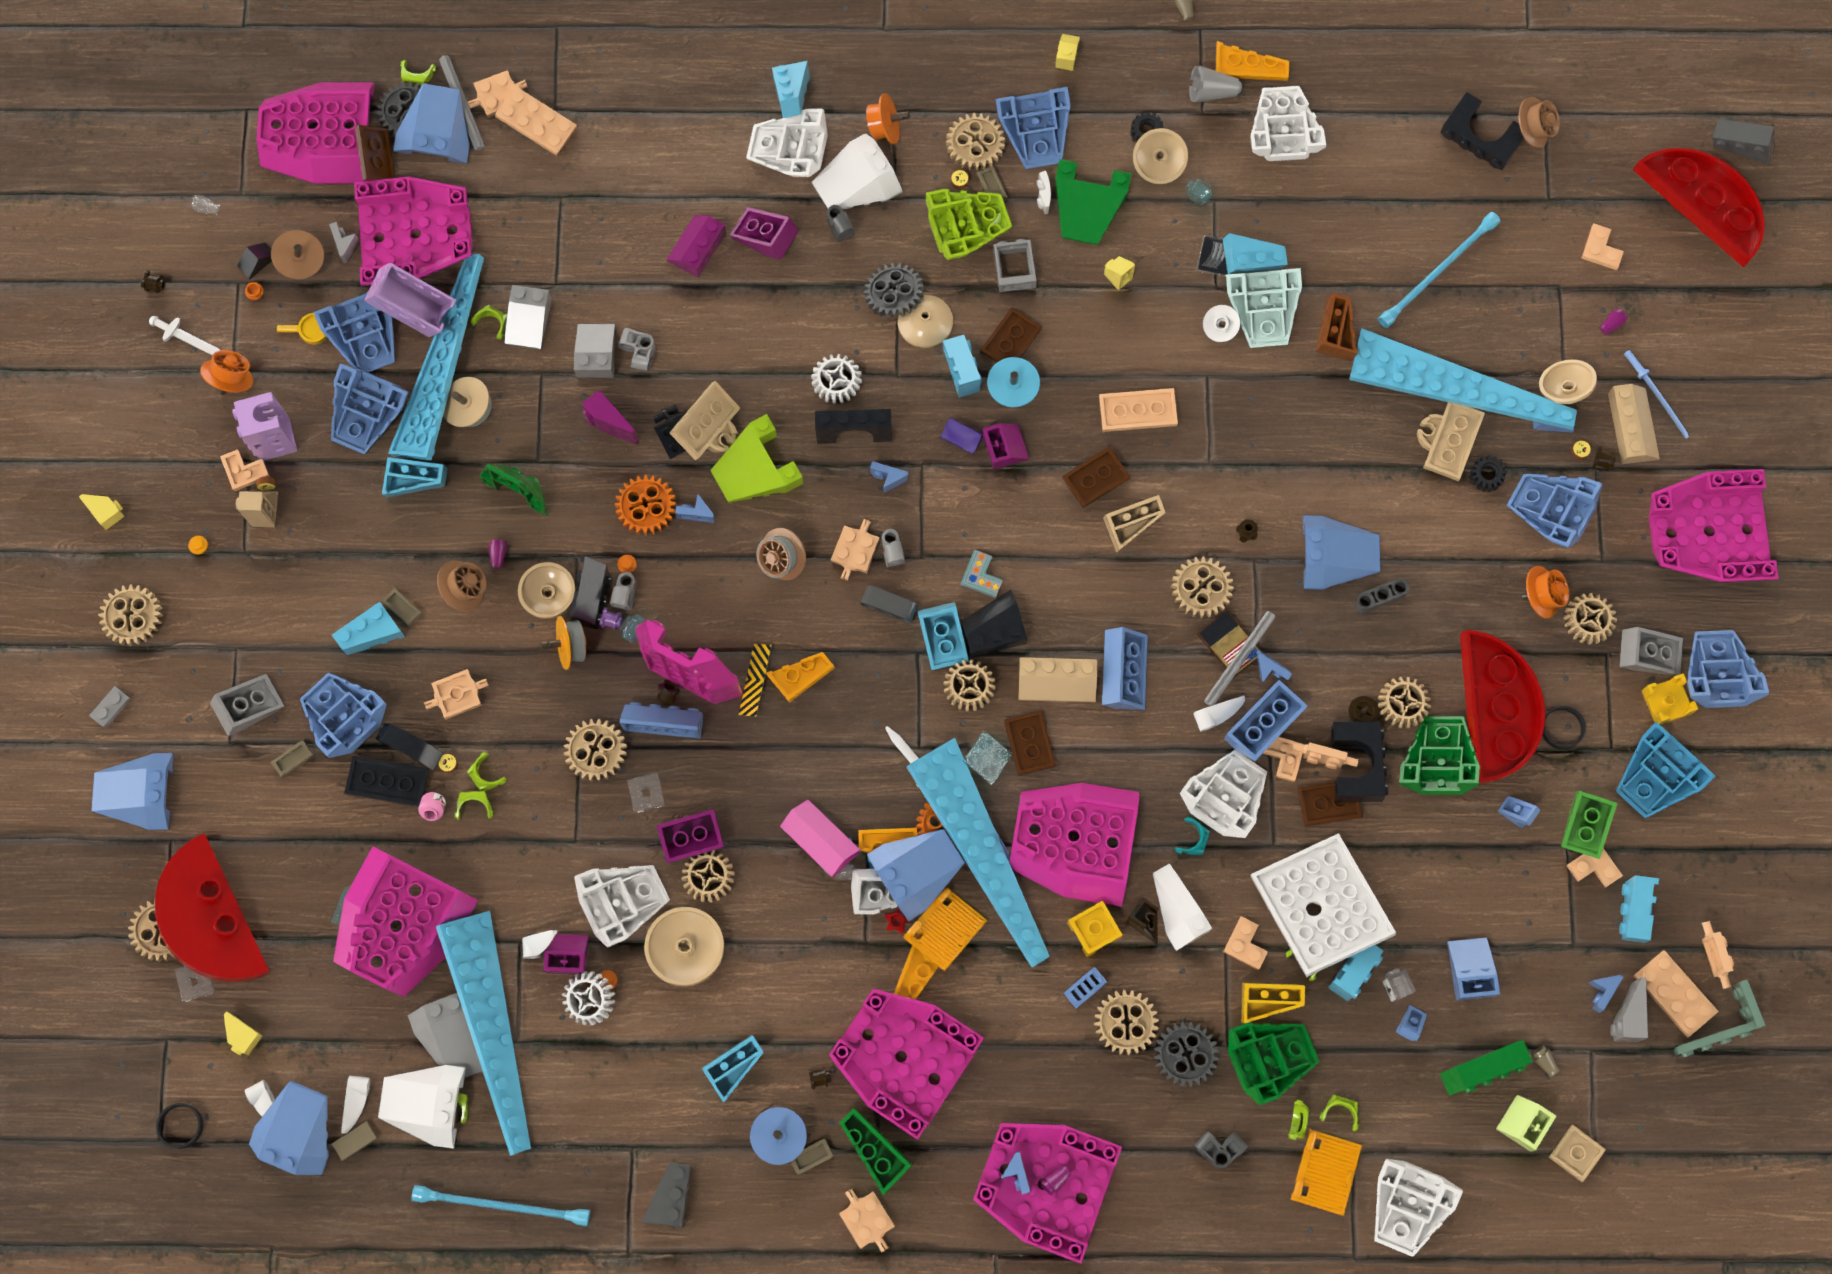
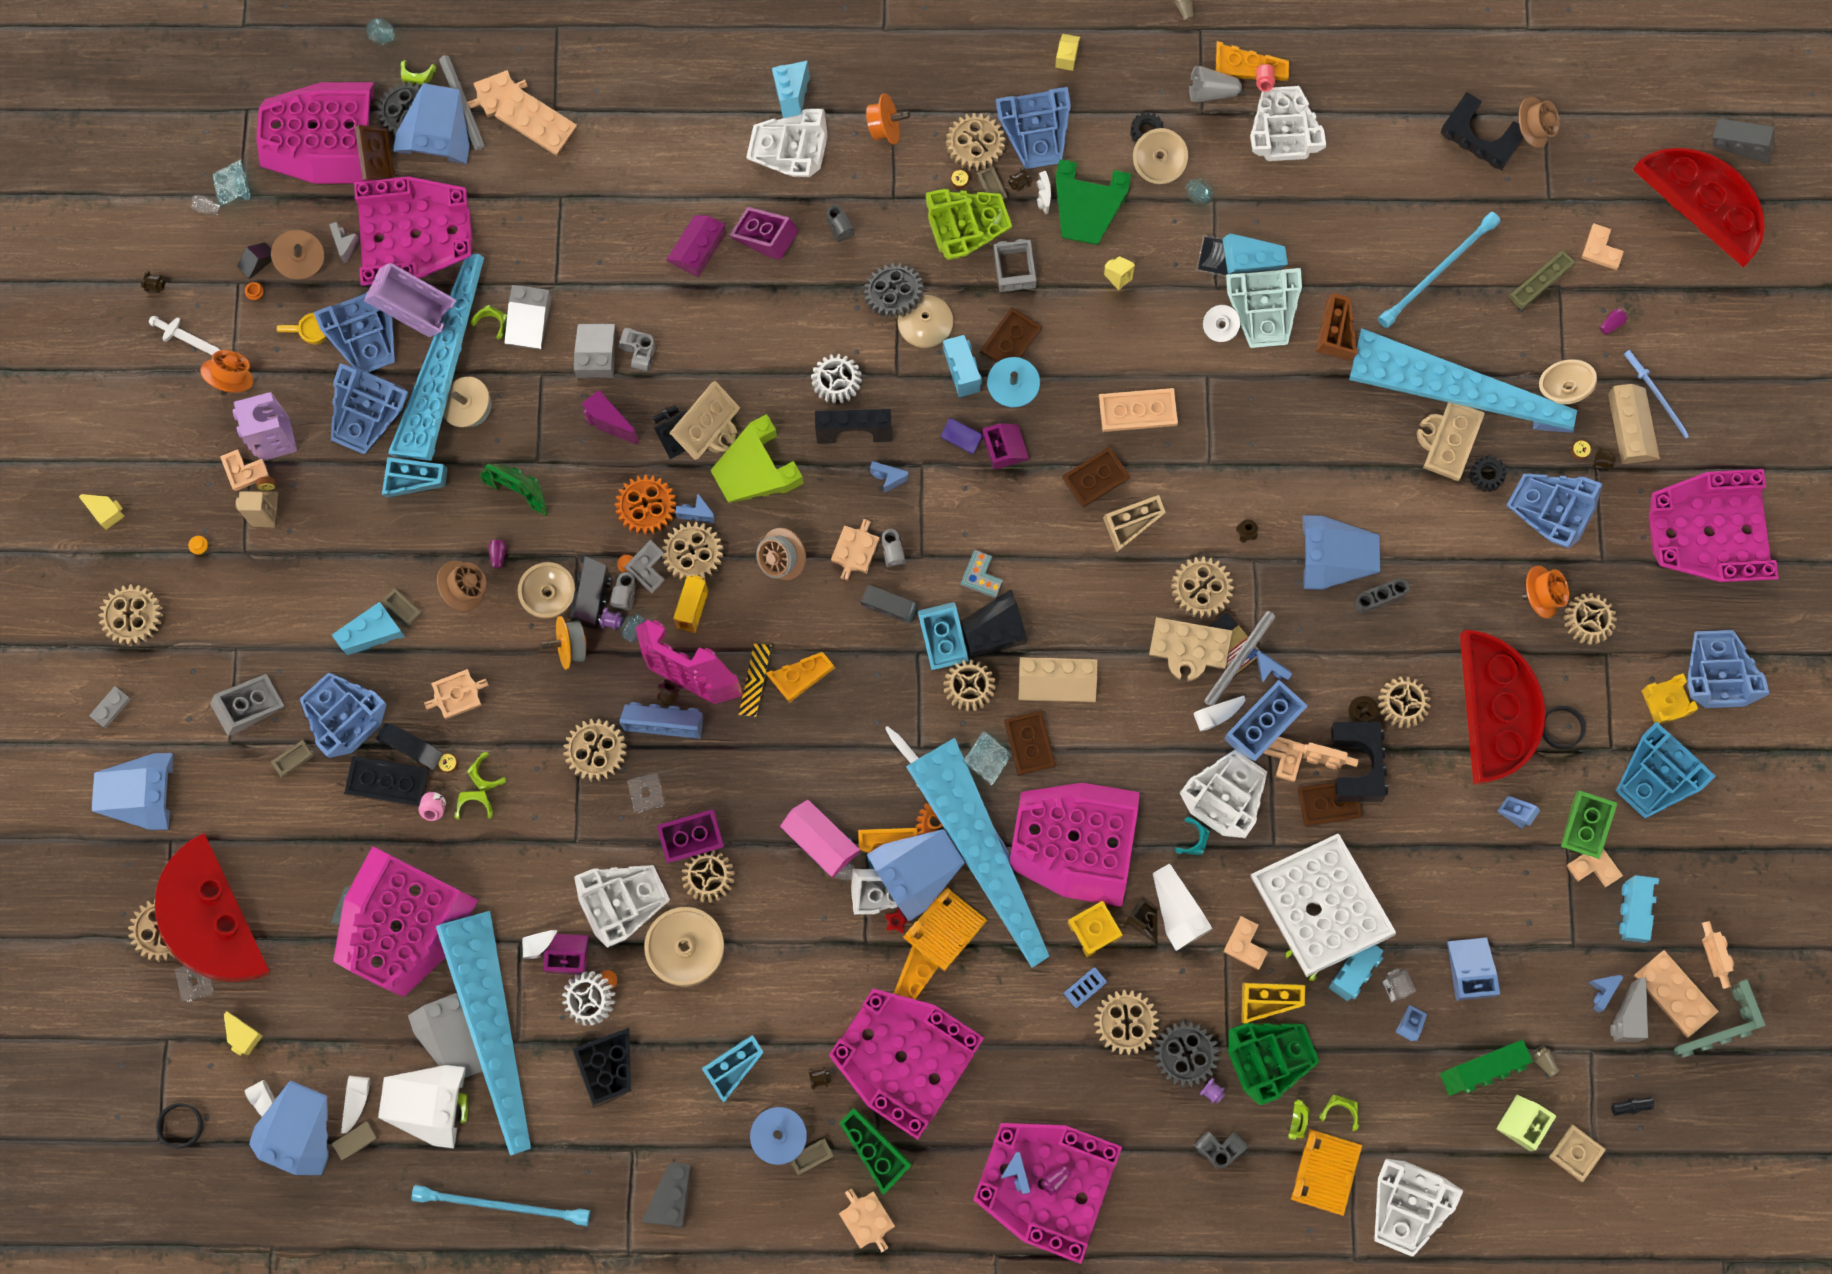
white wedge [812,133,903,210] -> none
medium blue slope [1102,627,1148,710] -> none
green wedge [1399,716,1480,795] -> none
light grey slope [1620,627,1683,676] -> none
none -> clear light blue hinge [212,160,251,207]
none -> clear light blue head [366,18,394,45]
none -> black wedge [573,1027,631,1108]
none -> light grey tile [624,539,665,593]
none -> tan gear [662,522,723,581]
none -> yellow window [673,575,709,633]
none -> dark brown brick [1008,167,1032,192]
none -> tan plate [1149,617,1232,681]
none -> medium lavender brick [1200,1078,1225,1104]
none -> coral brick [1256,64,1275,92]
none -> olive tile [1509,250,1576,310]
none -> black pin [1611,1097,1655,1116]

